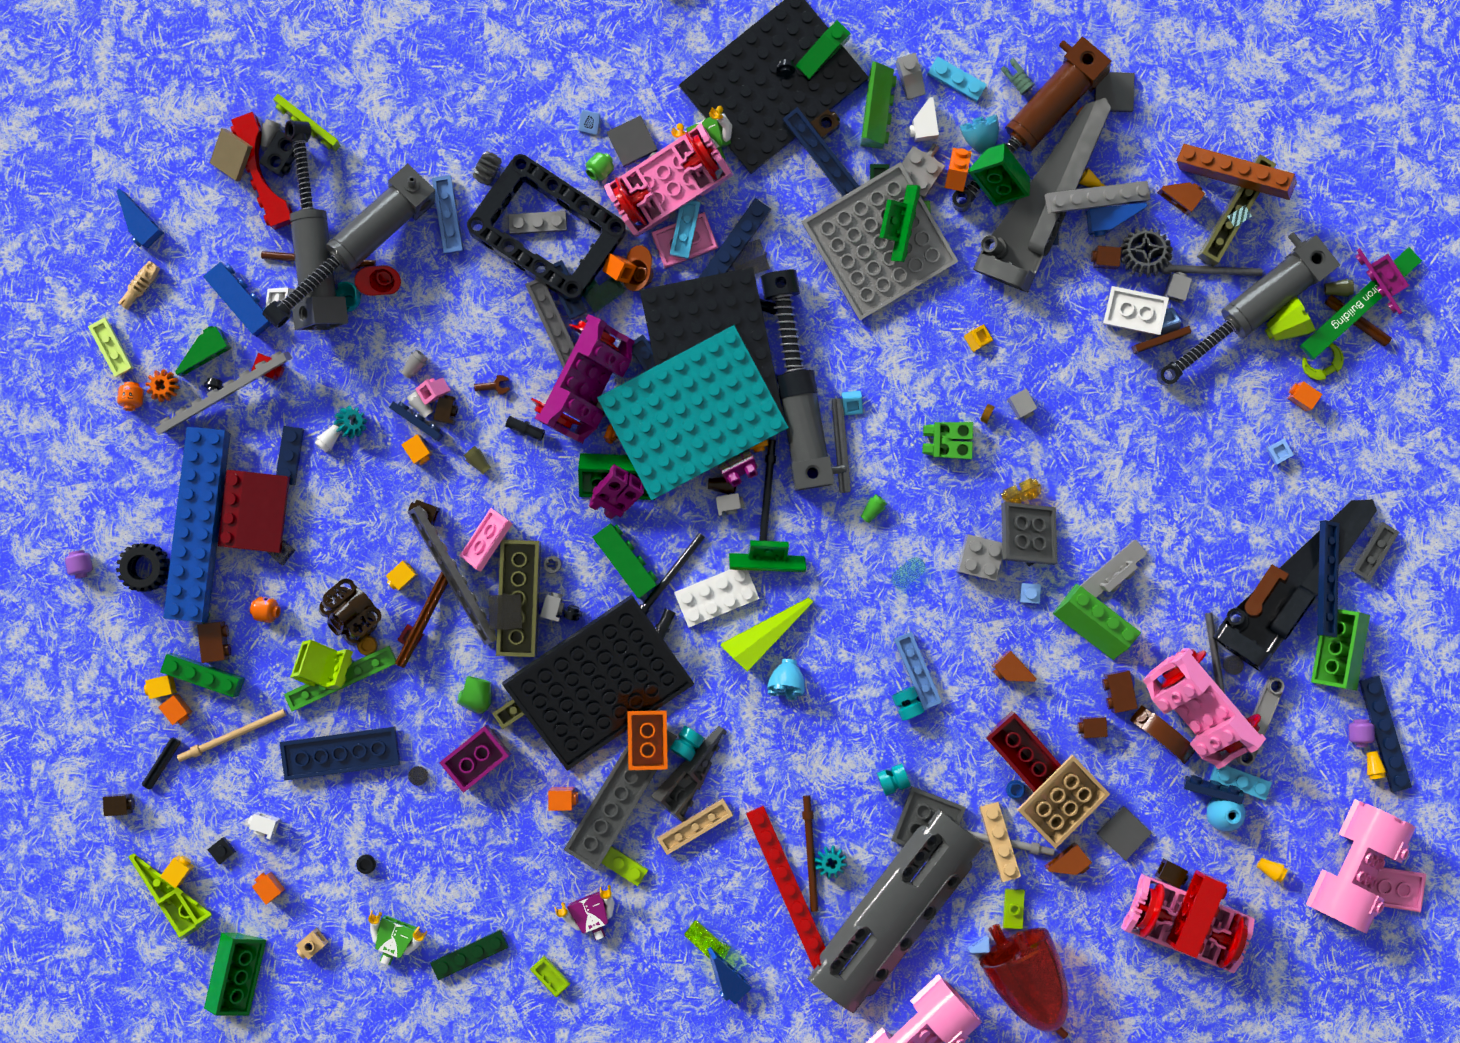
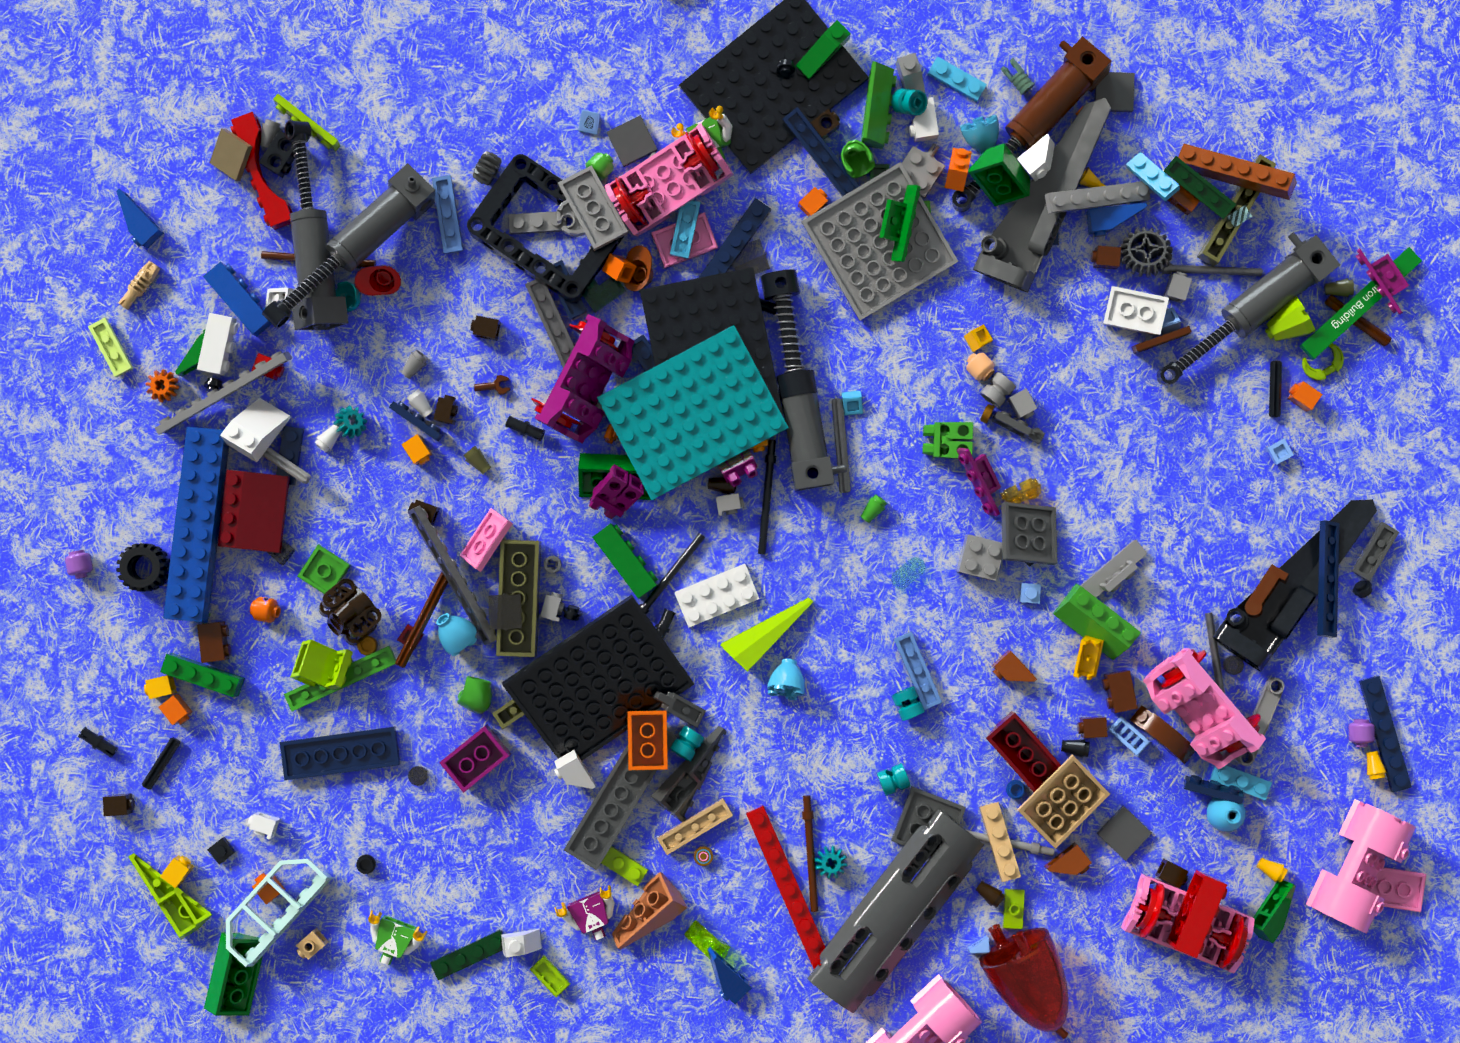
orange head [117,382,144,411] -> none
tan bar [177,709,287,762] -> none
yellow brick [386,560,418,590] -> none
bright pink brick [415,378,451,405] -> none
orange brick [548,787,578,811] -> none
green bracket [729,540,806,572] -> none
bright green slope [1311,609,1370,691] -> none
none -> black pin [78,727,118,758]
none -> white brick [197,313,238,376]
none -> white slope [220,398,291,462]
none -> light aqua plate [226,859,333,967]
none -> light grey axle [262,447,311,484]
none -> bright green tile [297,544,351,594]
none -> medium azure piece [436,613,477,656]
none -> dark brown brick [470,315,501,341]
none -> white slope [501,929,542,958]
none -> white slope [554,750,596,789]
none -> light grey plate [556,165,628,251]
none -> nougat wedge [612,872,687,950]
none -> dark grey hinge [654,692,706,728]
none -> pearl gold tile [694,846,713,866]
none -> orange brick [798,187,828,217]
none -> bright green piece [841,140,875,178]
none -> teal wheel [891,88,928,116]
none -> magenta bracket [956,448,1001,516]
none -> light nougat head [966,353,995,381]
none -> dark brown cone [976,881,1005,908]
none -> light grey wheel [980,372,1016,408]
none -> dark grey hinge [992,411,1045,444]
none -> white slope [1017,134,1055,181]
none -> black cone [1061,739,1090,758]
none -> yellow hinge [1073,636,1104,680]
none -> light blue slope [1108,716,1150,757]
none -> medium azure plate [1126,152,1180,201]
none -> dark green plate [1163,156,1236,220]
none -> green slope [1253,880,1296,943]
none -> black axle [1269,361,1282,417]
none -> black plate [1353,580,1372,598]

